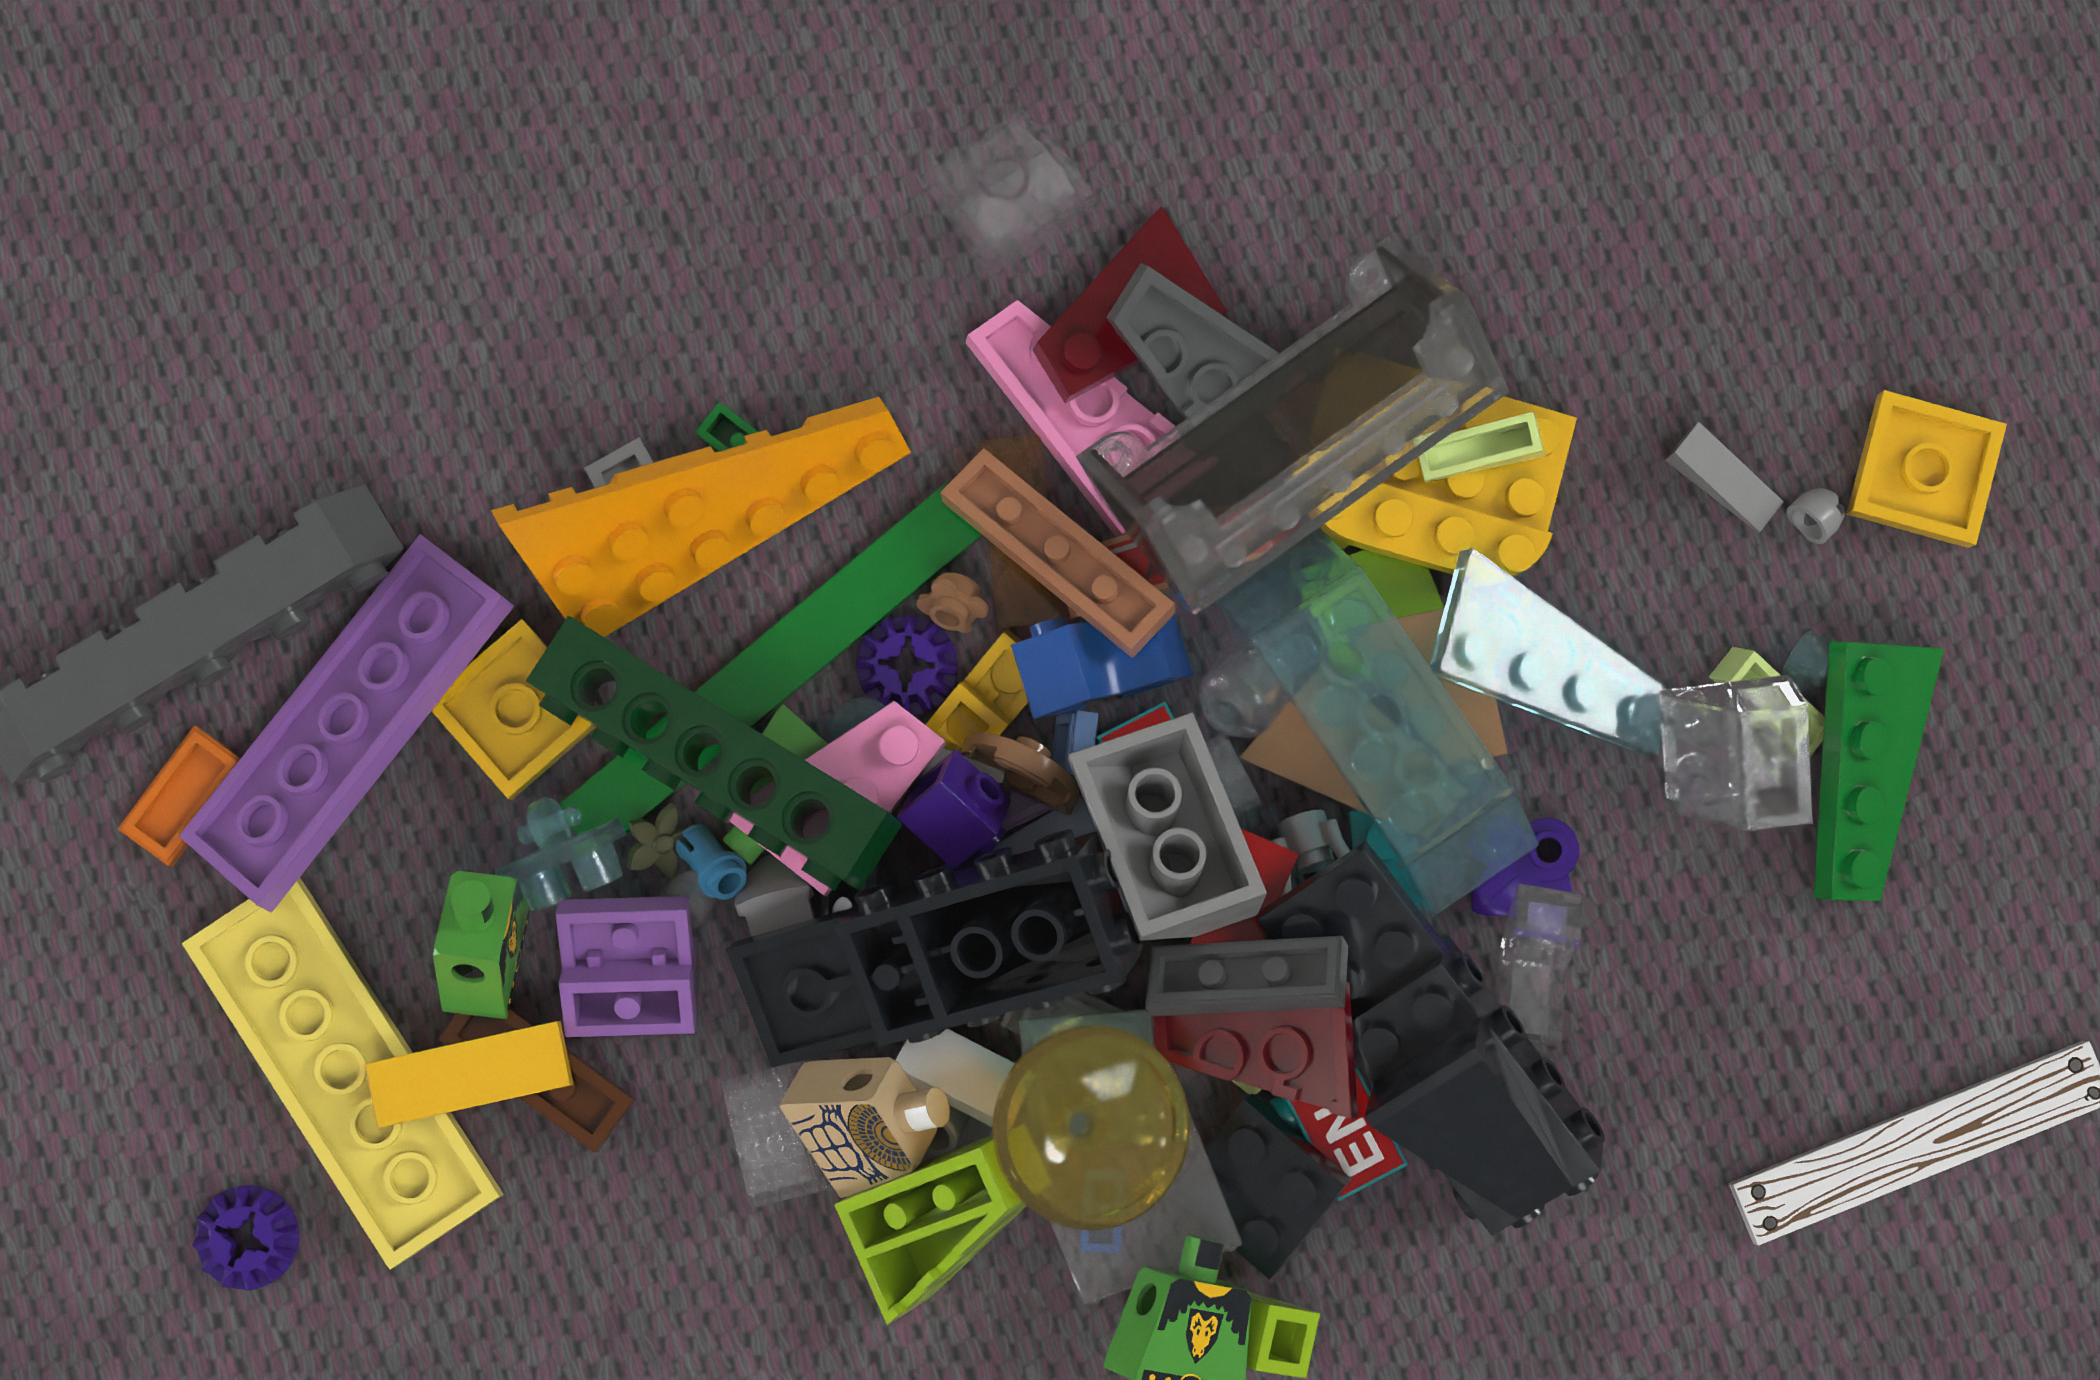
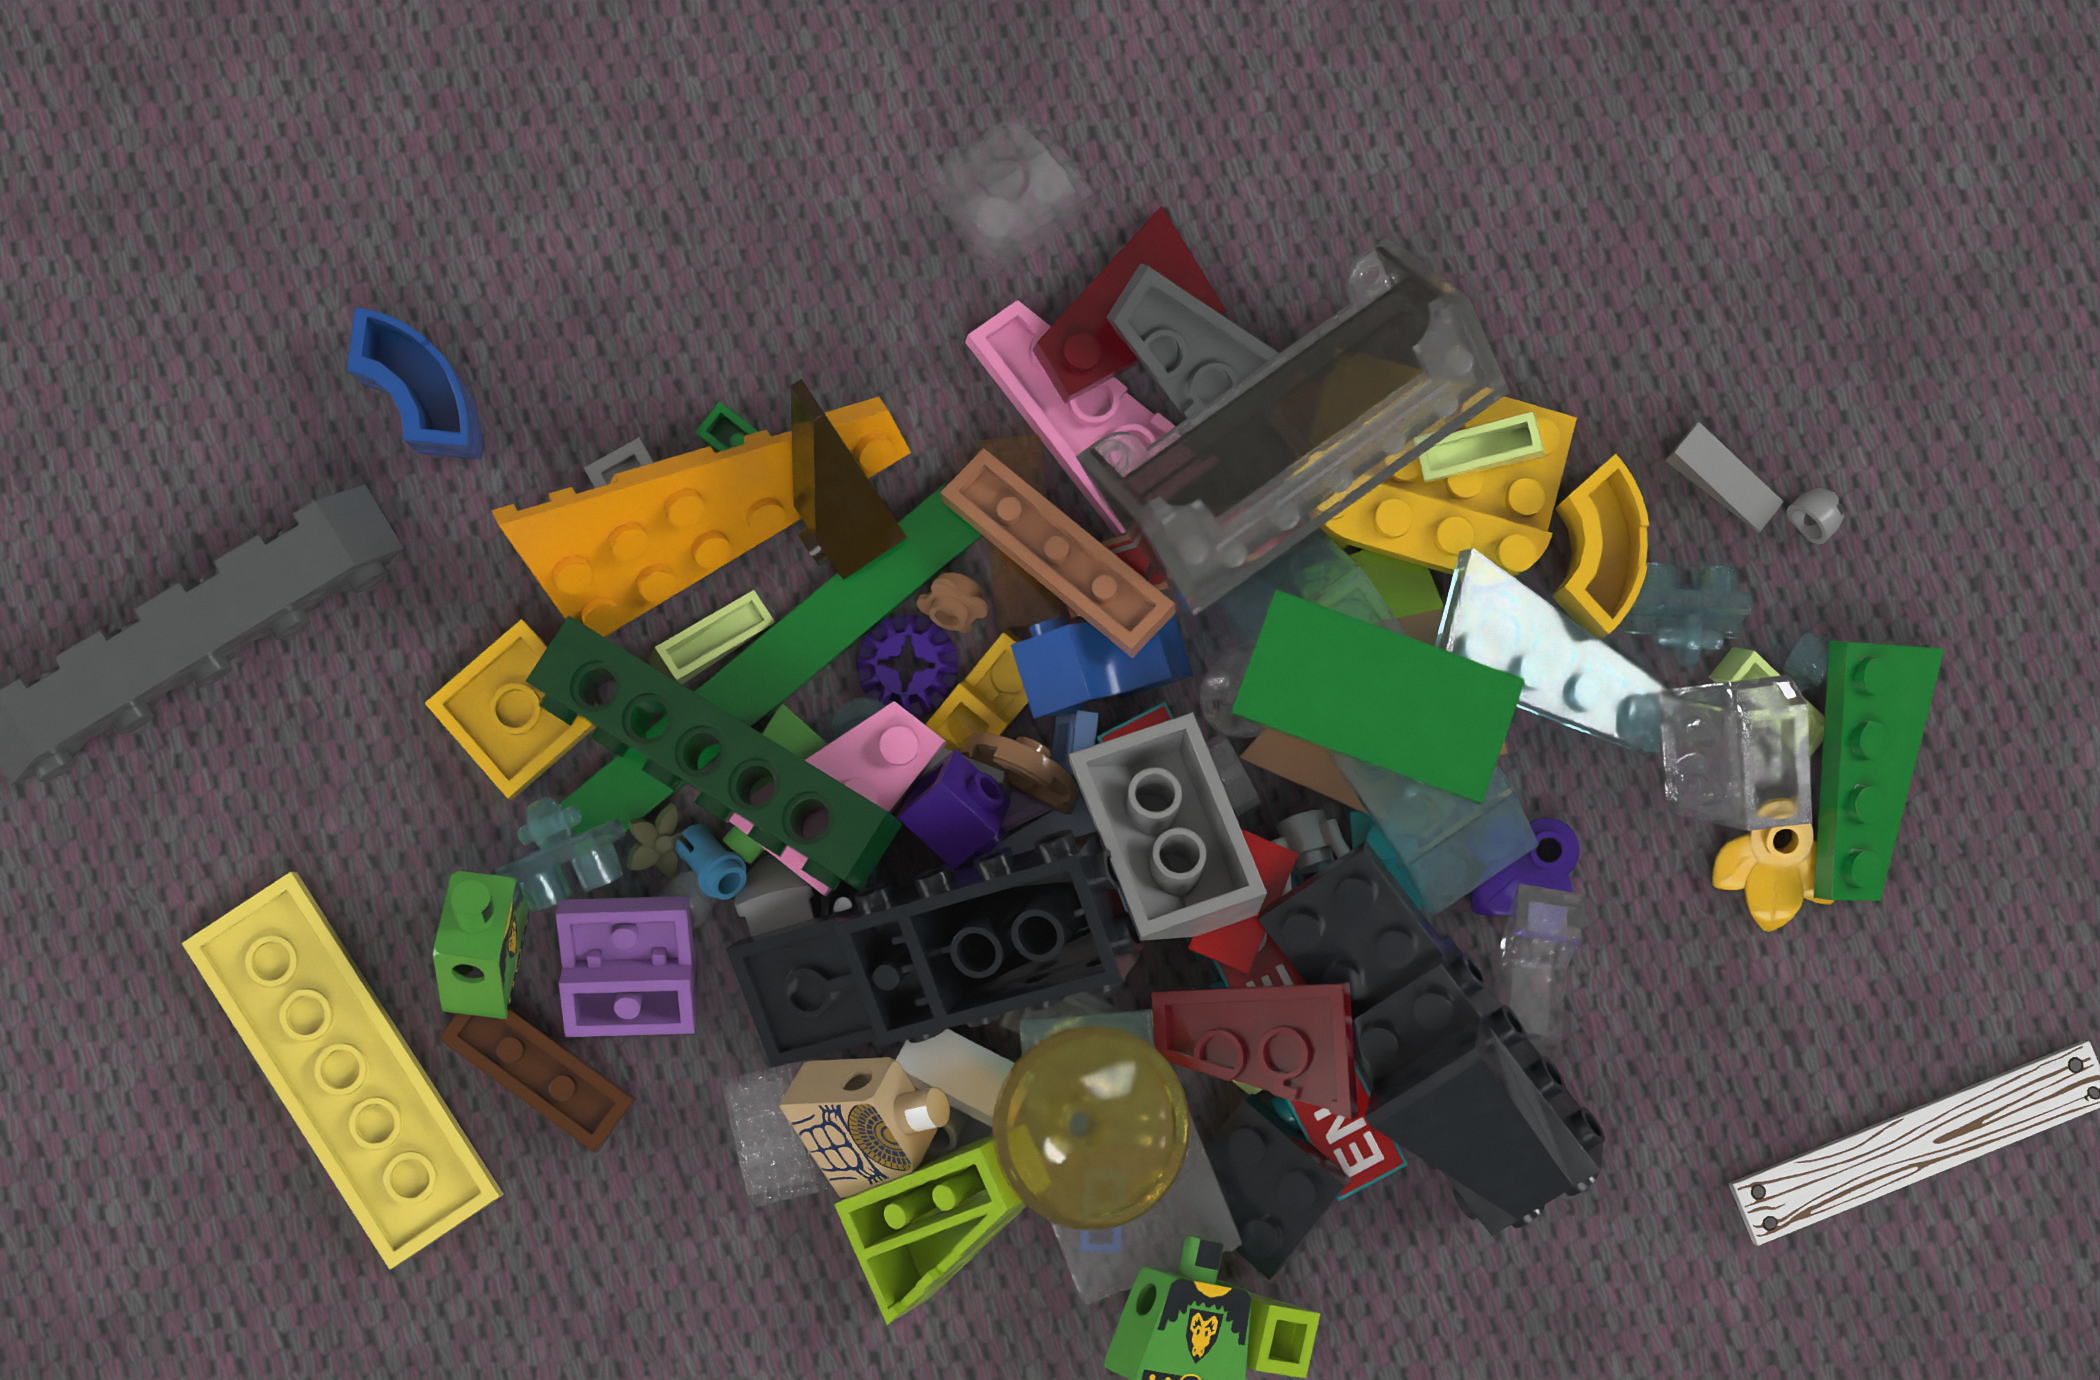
orange tile [118,725,242,867] -> none
medium lavender plate [179,534,514,913] -> none
dark purple gear [192,1185,300,1291] -> none
yellow tile [365,1021,574,1128] -> none
dark grey tile [1145,936,1348,1016] -> none
yellow plate [1846,390,2007,548] -> none
none -> blue brick [347,307,483,460]
none -> yellowish green piece [648,590,775,685]
none -> dark brown slope [791,379,907,580]
none -> green tile [1230,589,1526,805]
none -> yellow brick [1552,454,1649,643]
none -> clear light blue hips [1624,562,1753,667]
none -> yellow plate [1712,805,1835,932]

